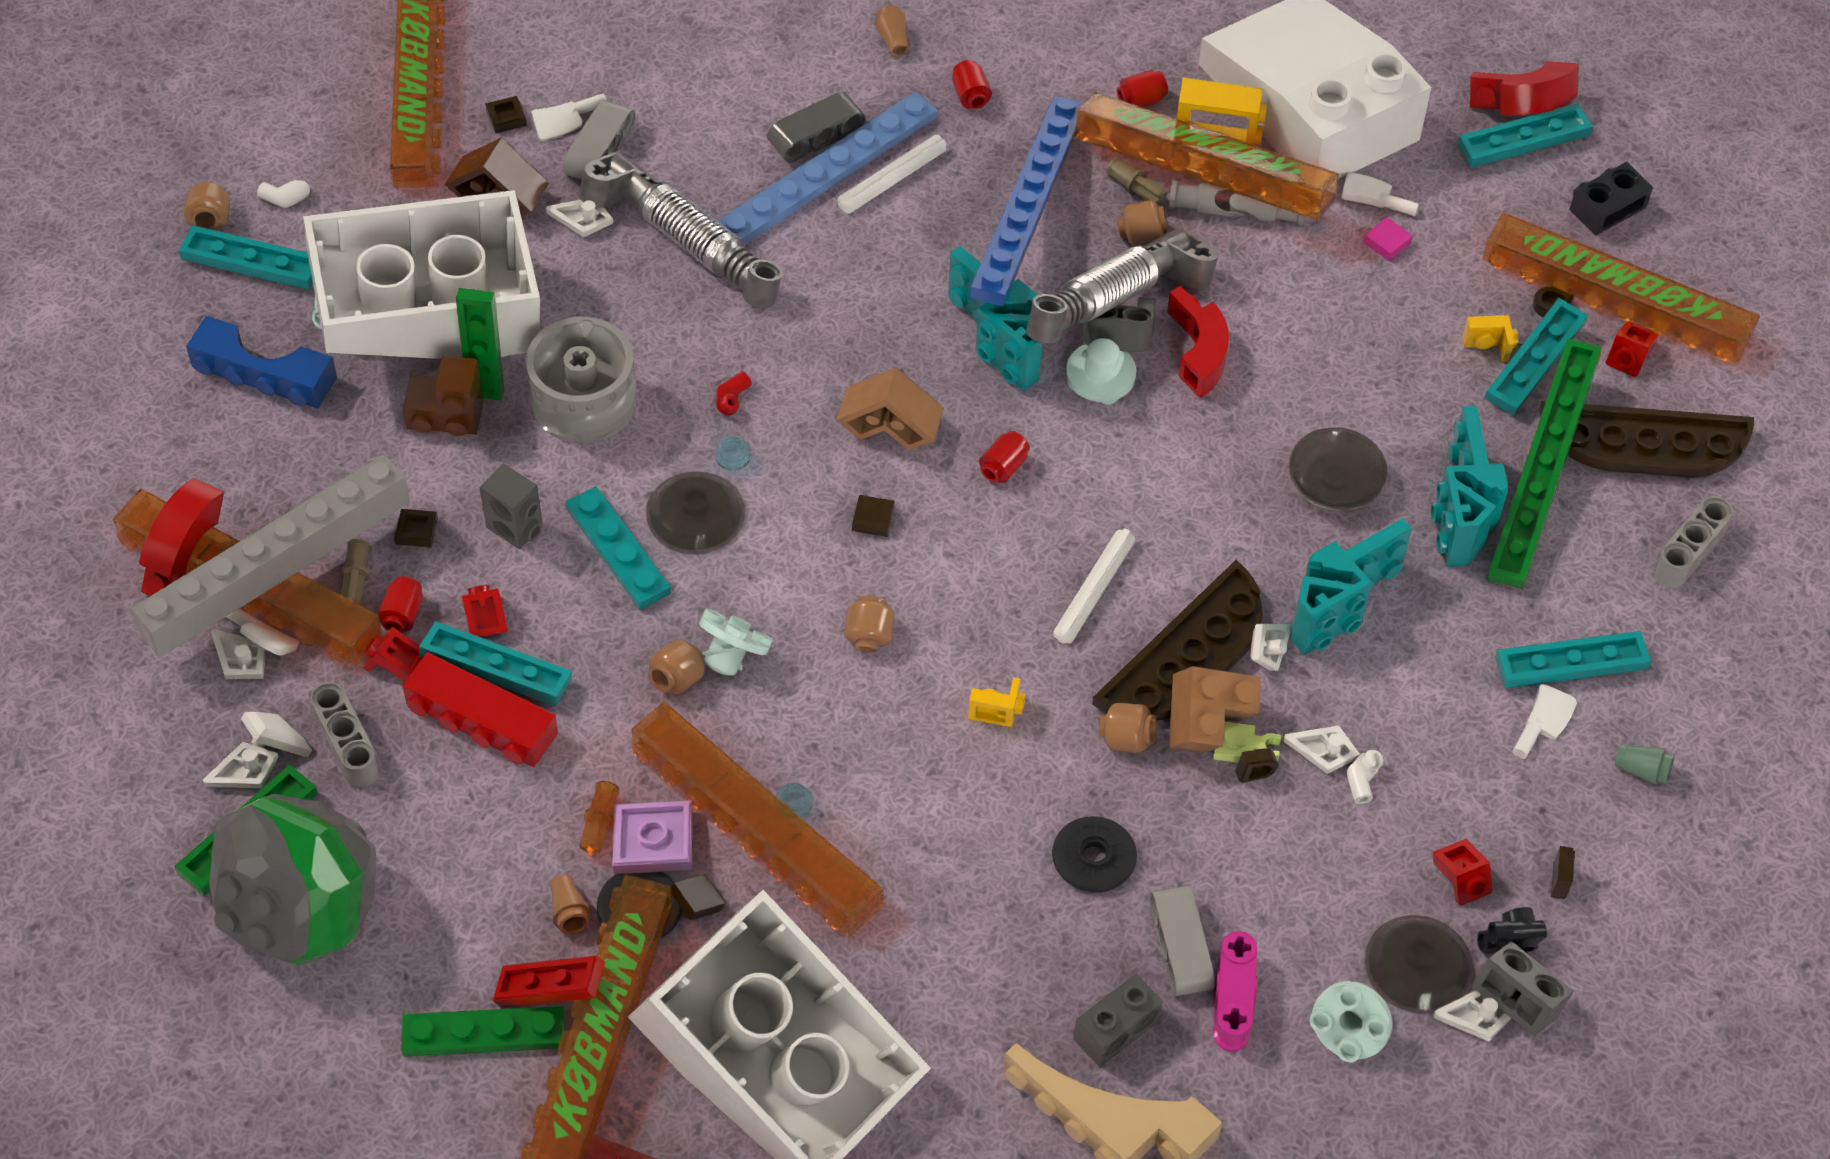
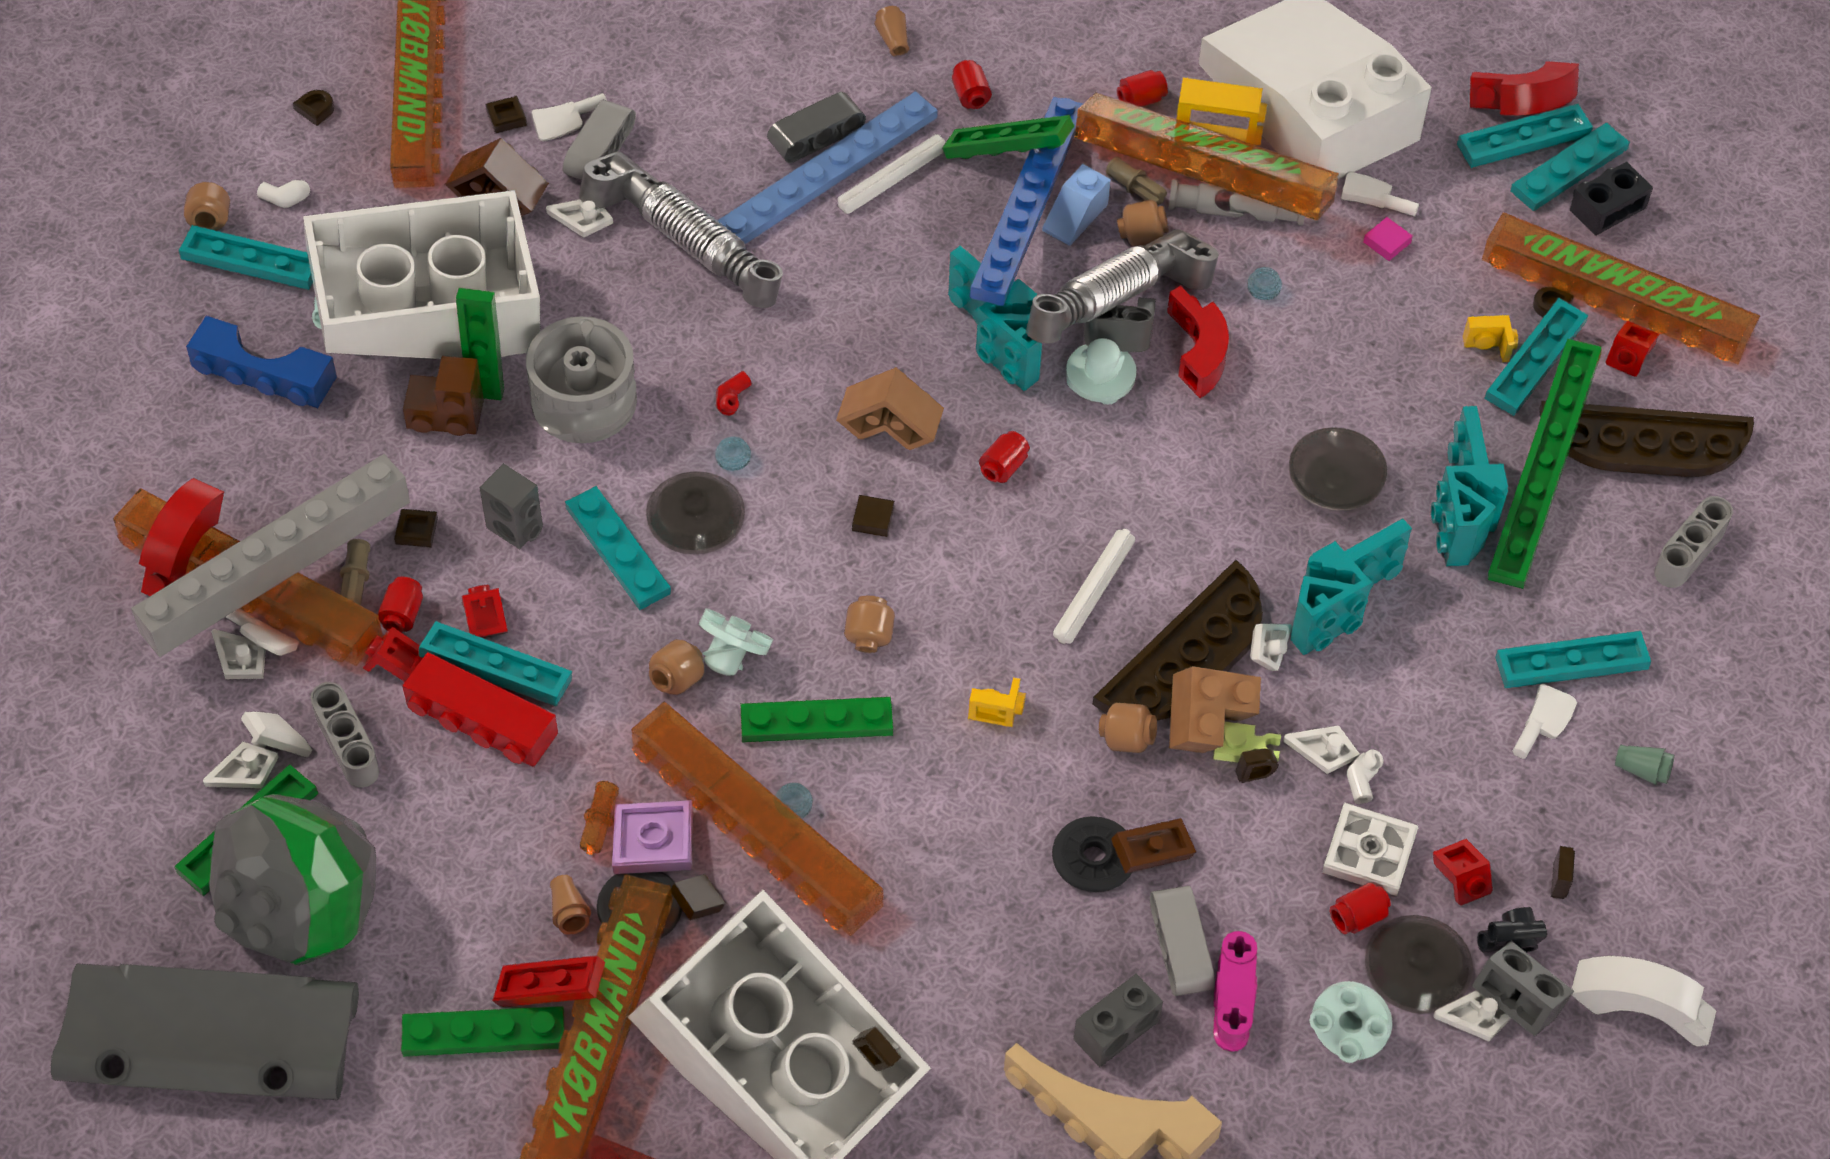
none -> dark grey panel [50,963,359,1100]
none -> dark brown tile [293,90,334,126]
none -> green plate [740,697,893,743]
none -> dark brown tile [852,1026,902,1072]
none -> green plate [942,115,1074,159]
none -> light blue slope [1042,164,1111,246]
none -> reddish brown plate [1111,818,1196,874]
none -> clear light blue plate [1247,267,1282,300]
none -> white piece [1322,803,1418,896]
none -> red brick [1330,882,1391,934]
none -> teal plate [1510,122,1630,212]
none -> white arch [1572,956,1716,1046]

